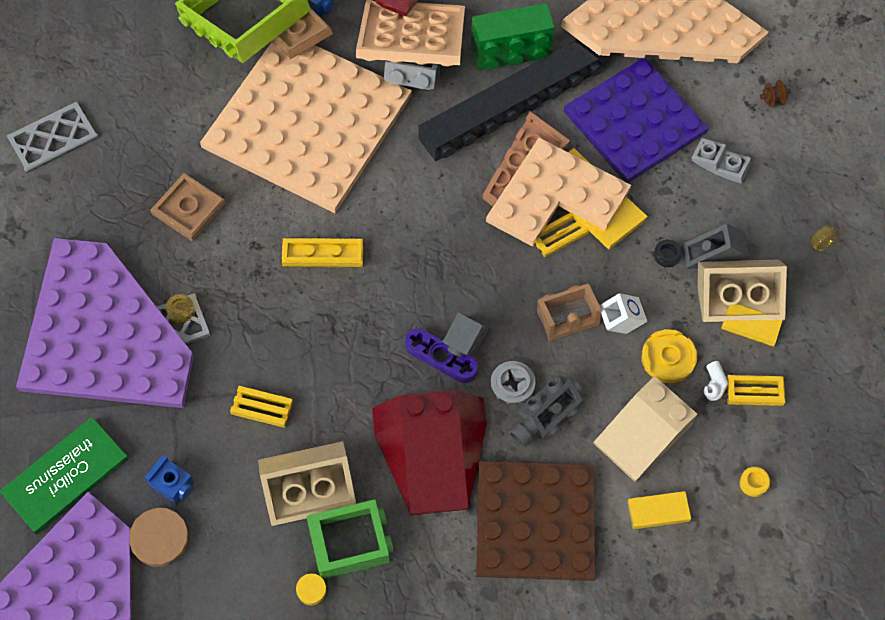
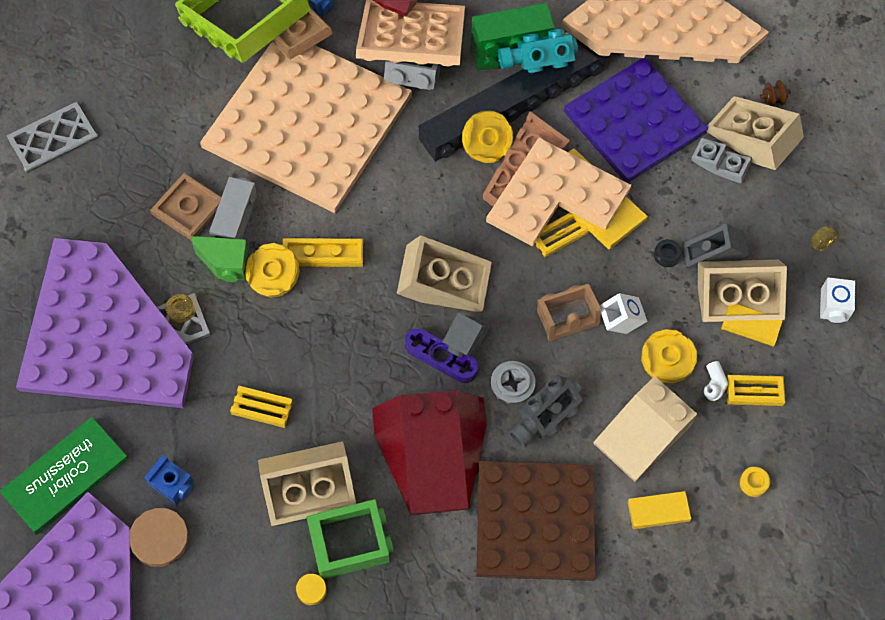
none -> bright green slope [191,236,249,282]
none -> light grey brick [209,177,257,239]
none -> yellow tile [245,243,300,298]
none -> tan slope [397,235,492,312]
none -> yellow tile [462,111,513,163]
none -> teal brick [498,29,578,73]
none -> tan slope [707,96,804,170]
none -> white brick [820,278,855,323]

